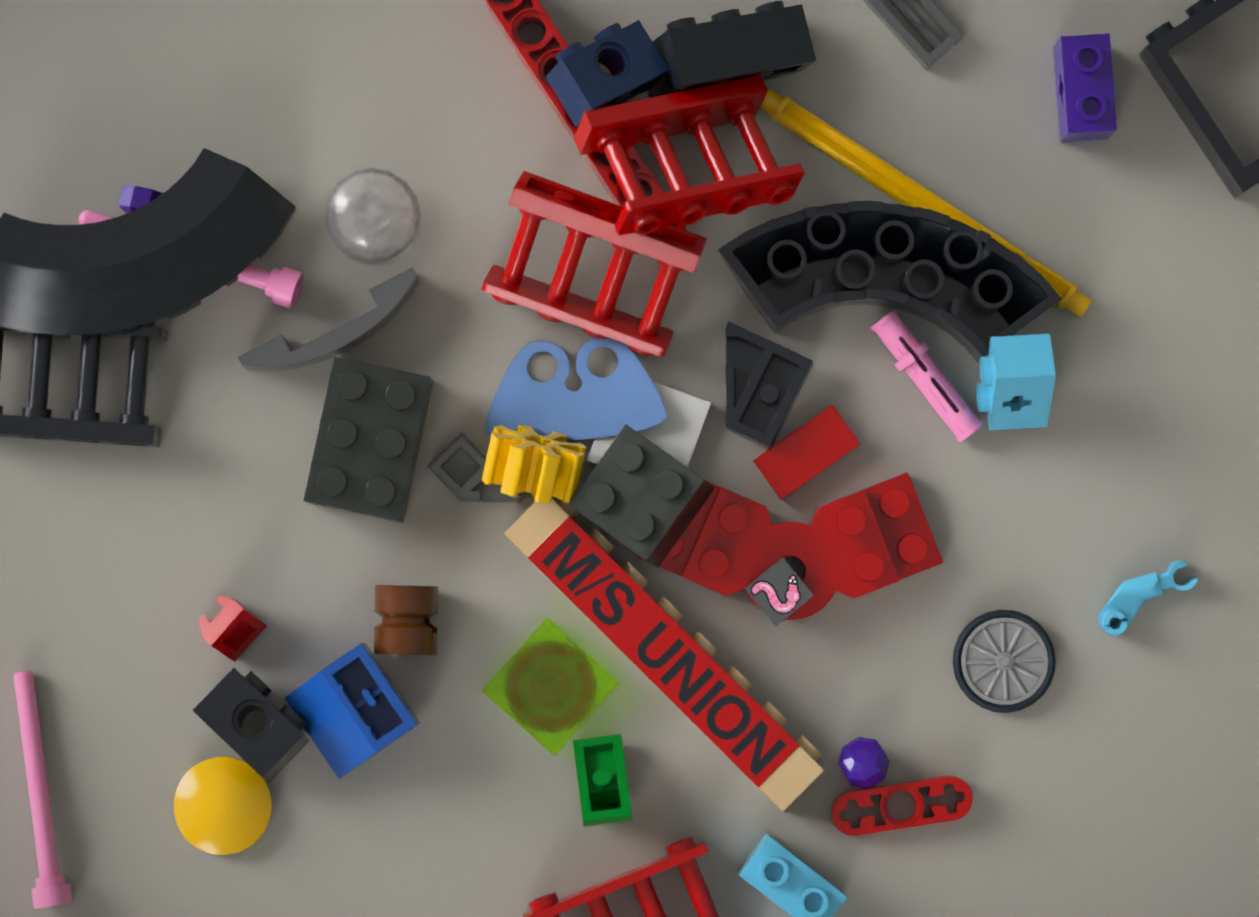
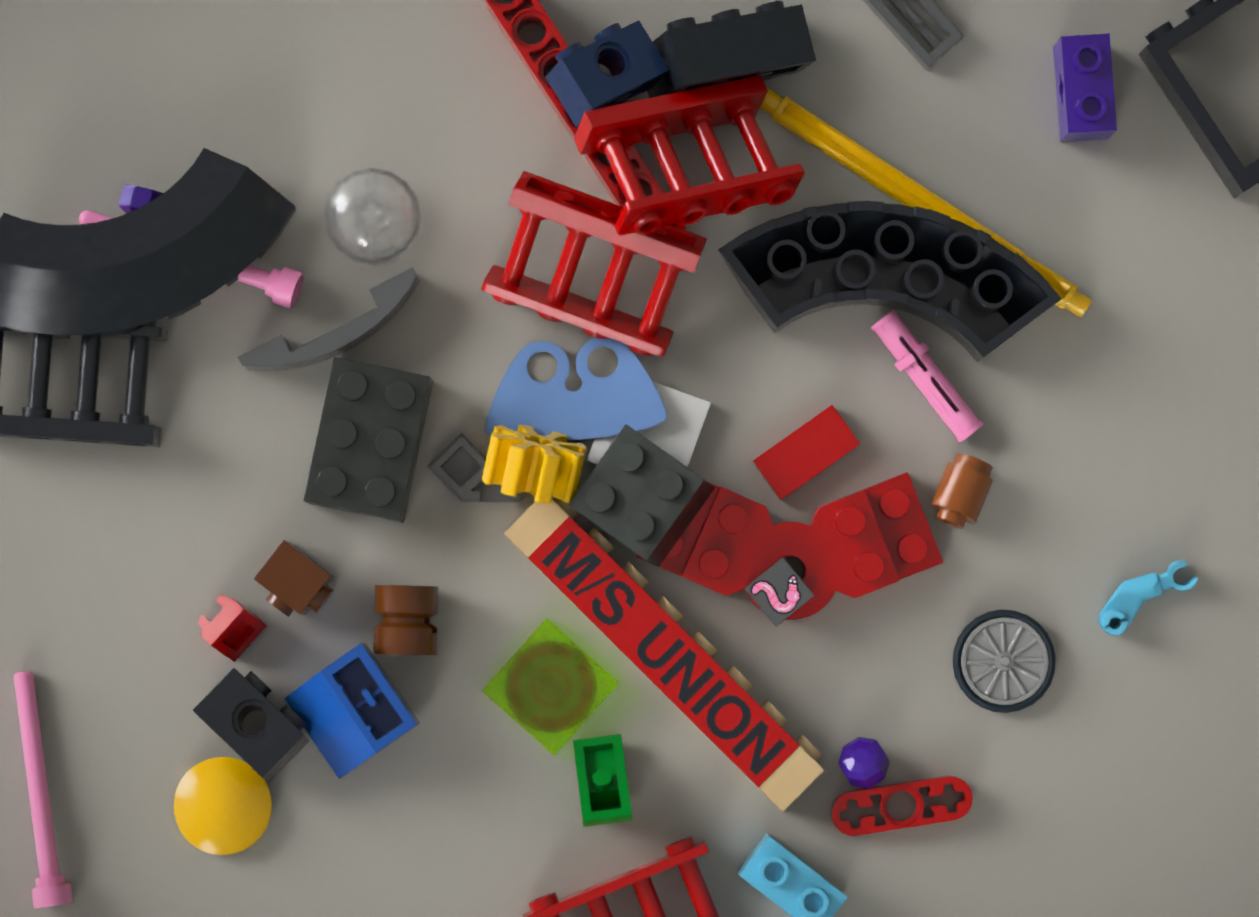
black wing [725,321,813,450] -> none
medium azure brick [976,334,1056,430] -> none
none -> reddish brown brick [254,540,334,617]
none -> dark orange brick [930,453,993,529]

